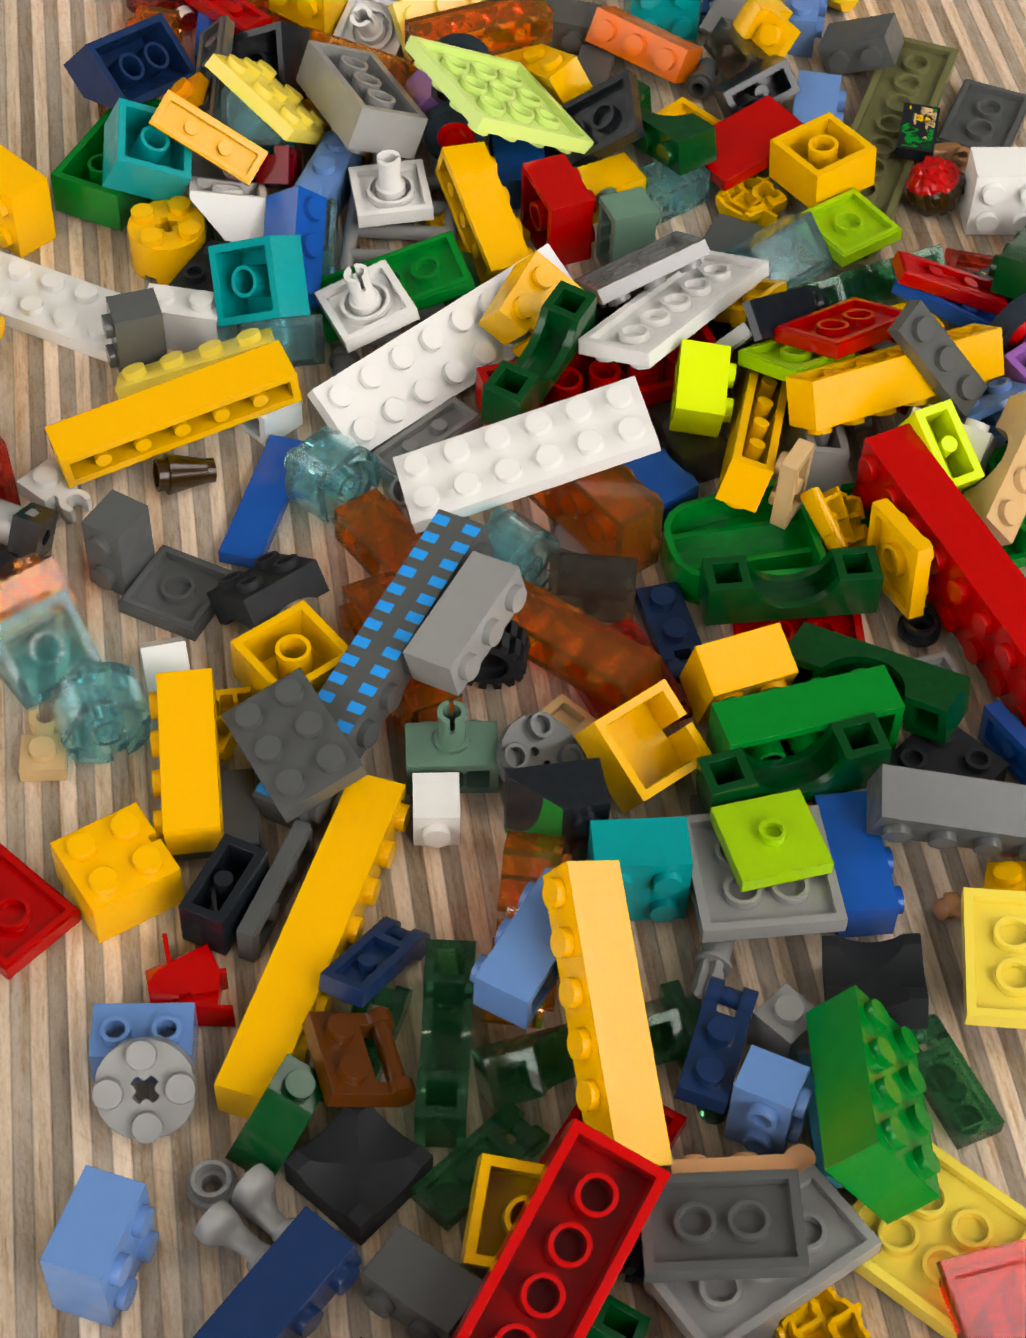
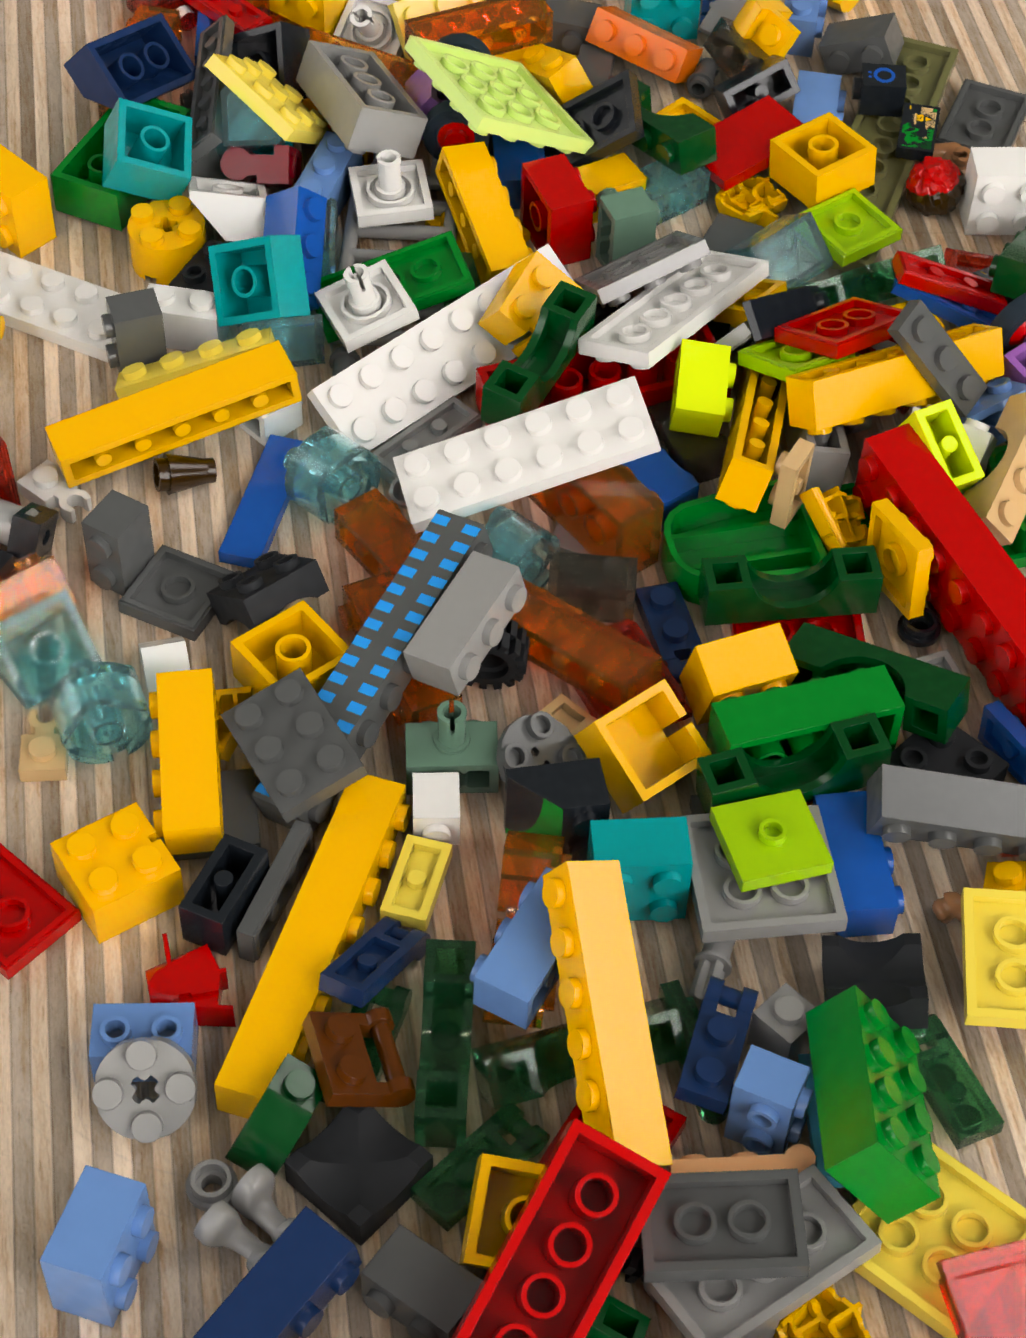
yellow tile [148,89,269,186] -> none
light orange plate [170,71,210,108] -> none
none -> light yellow plate [380,834,453,931]
none -> black brick [852,63,907,117]

